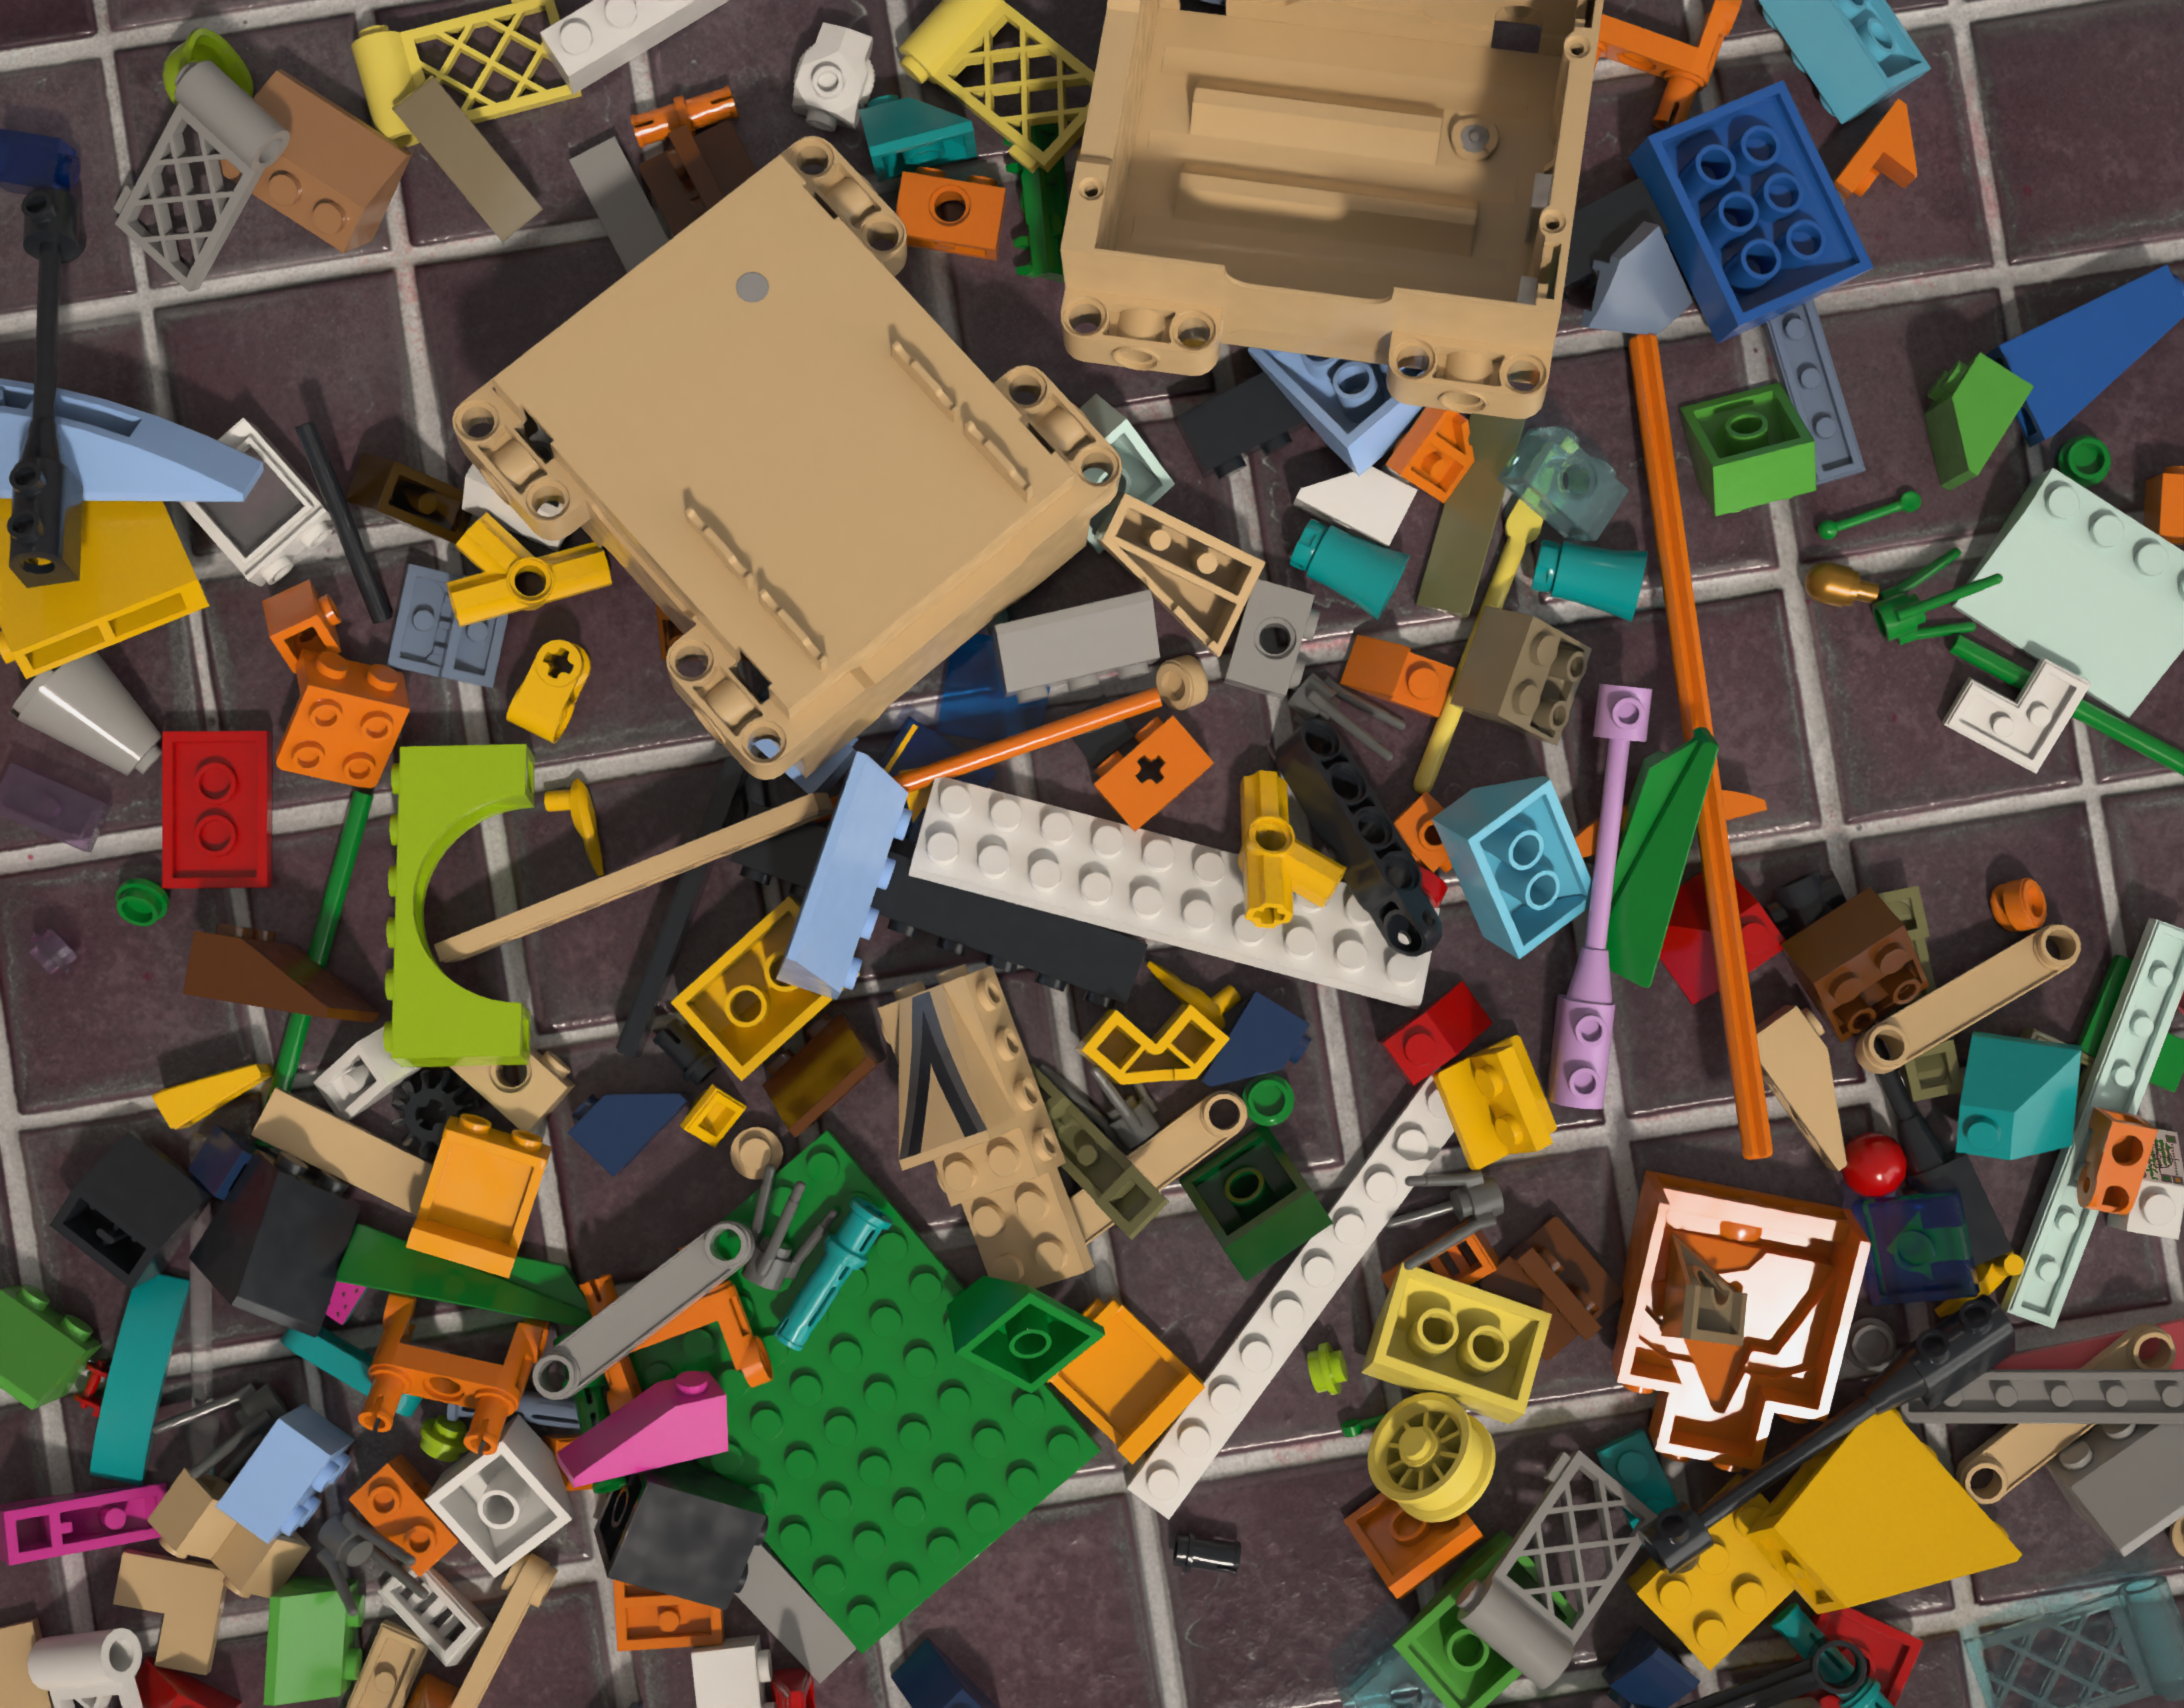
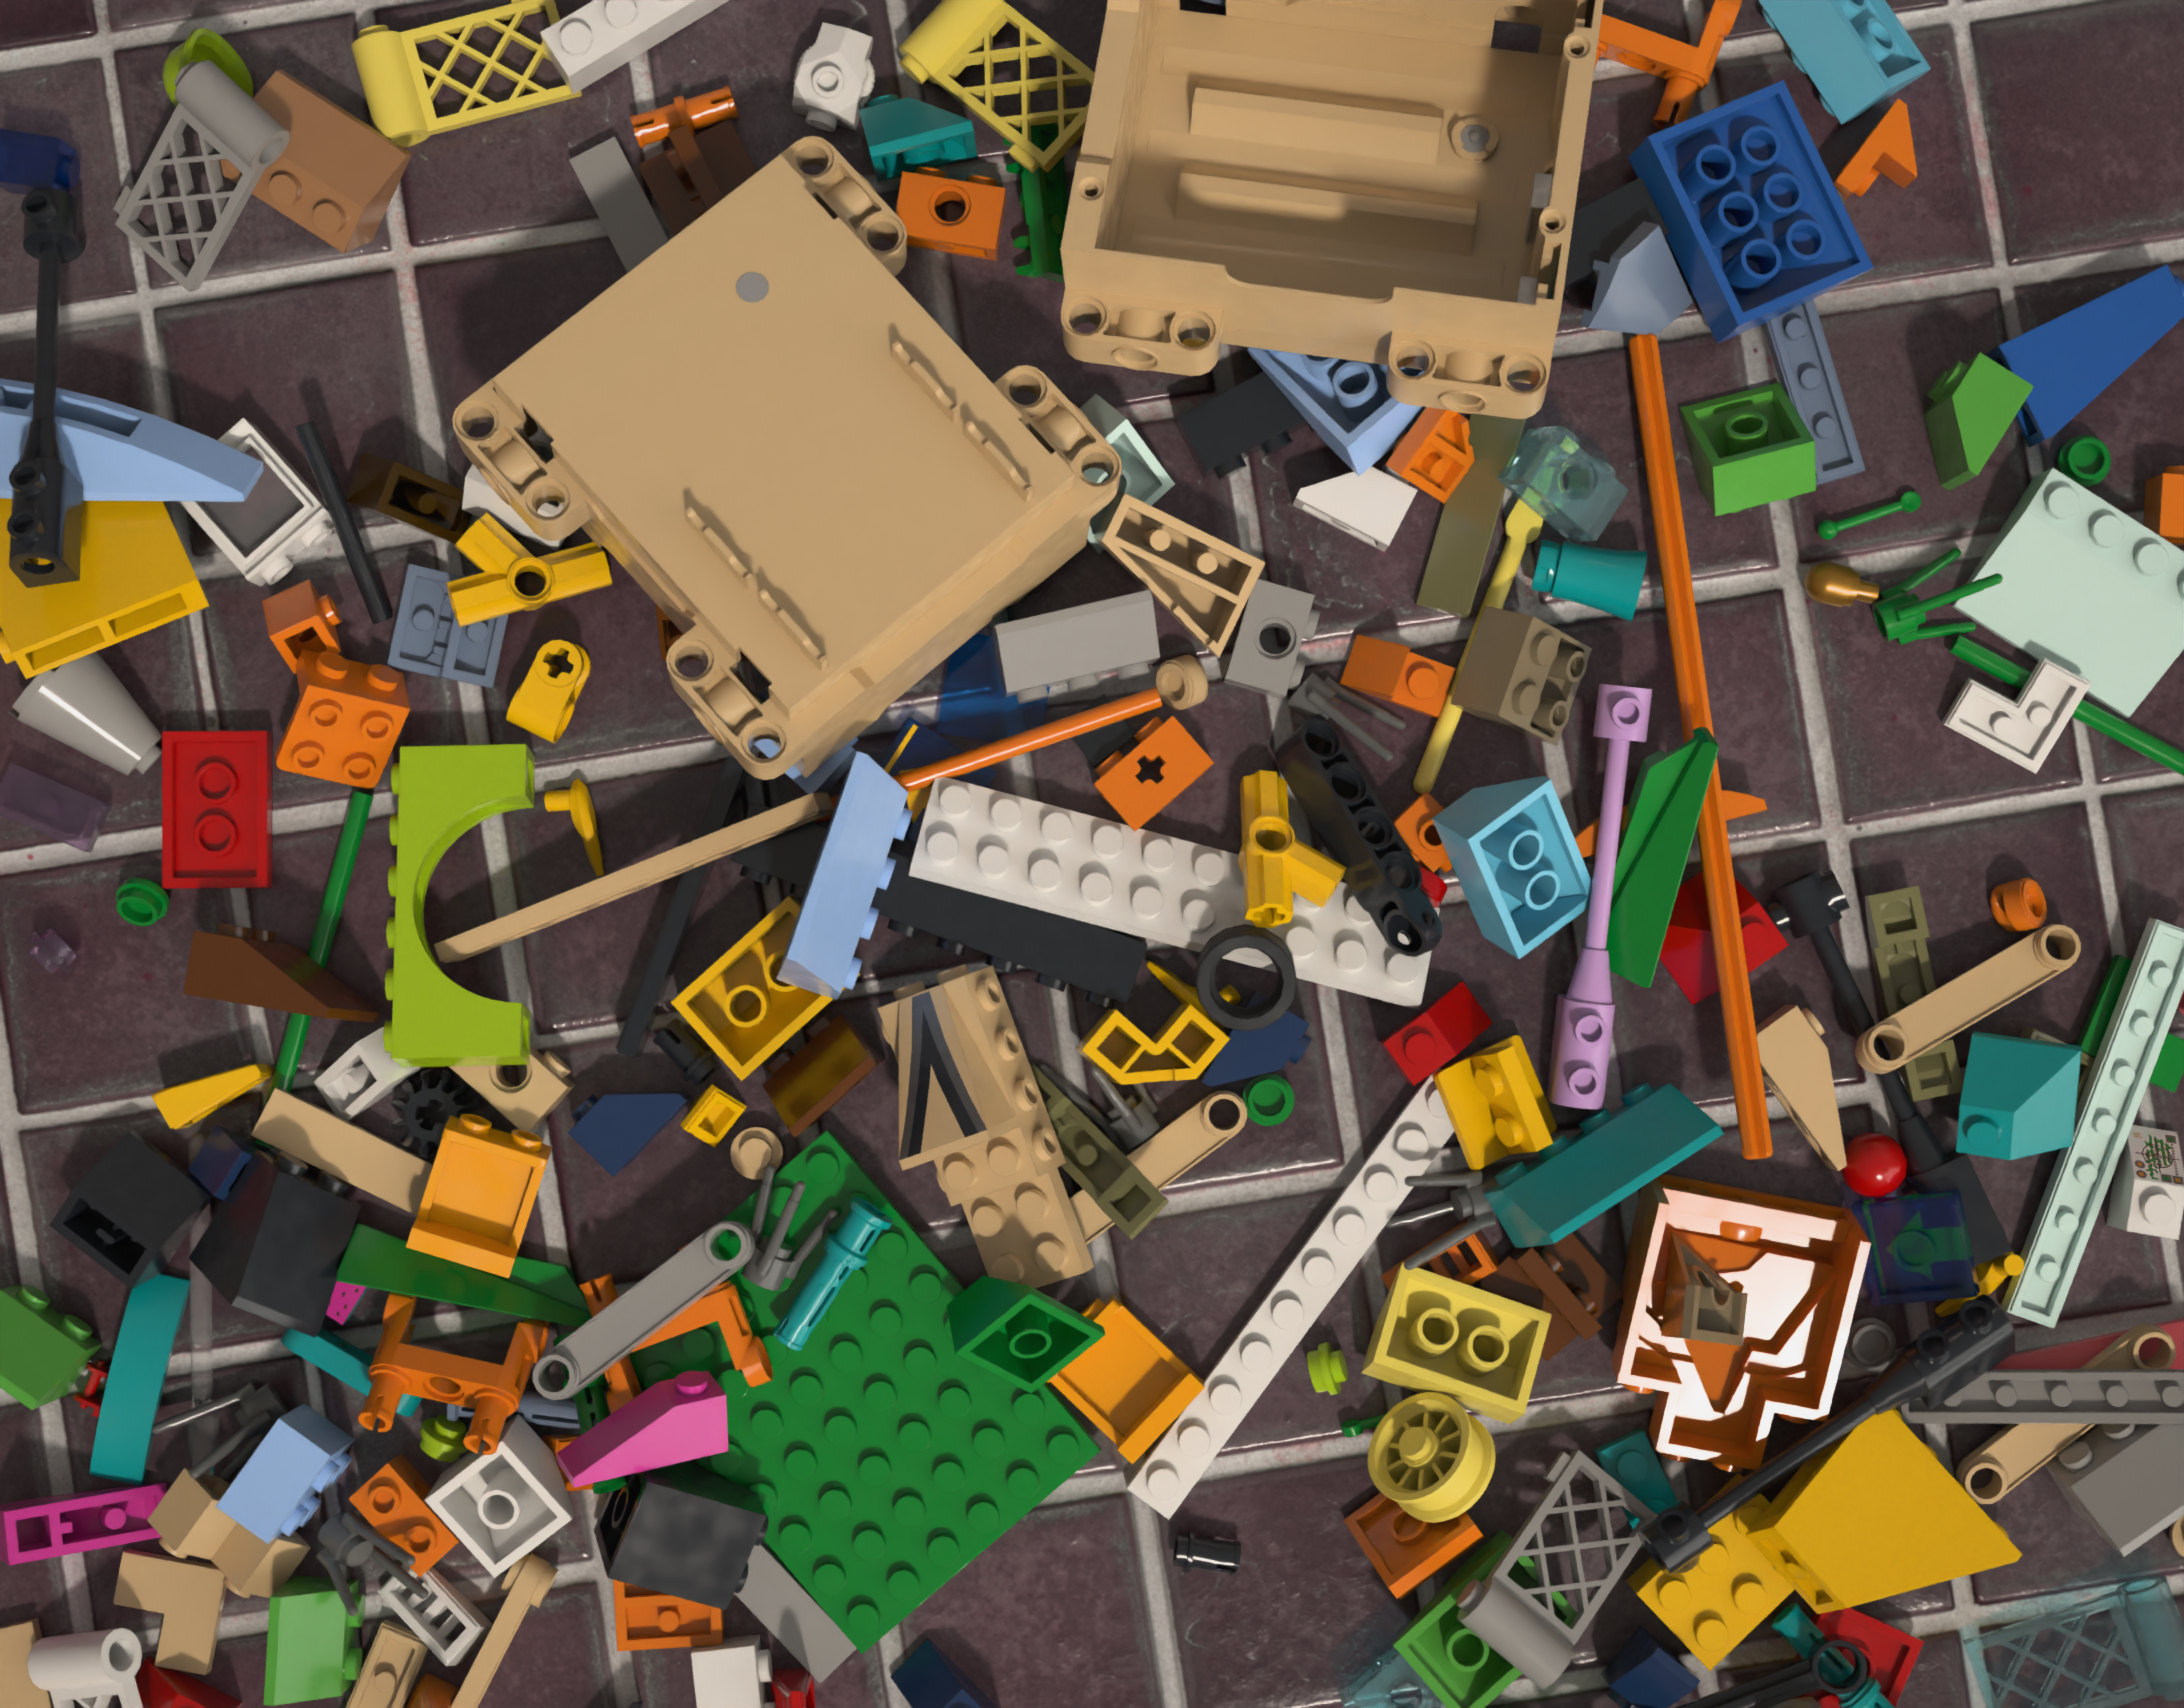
dark tan slope [392,75,543,242] -> none
dark green slope [1179,1125,1333,1282] -> none
teal plant [1290,519,1410,620] -> none
reddish brown slope [1780,887,1929,1043] -> none
orange leg [2077,1107,2158,1216] -> none
none -> black tyre [1195,924,1297,1032]
none -> teal slope [1484,1082,1724,1248]

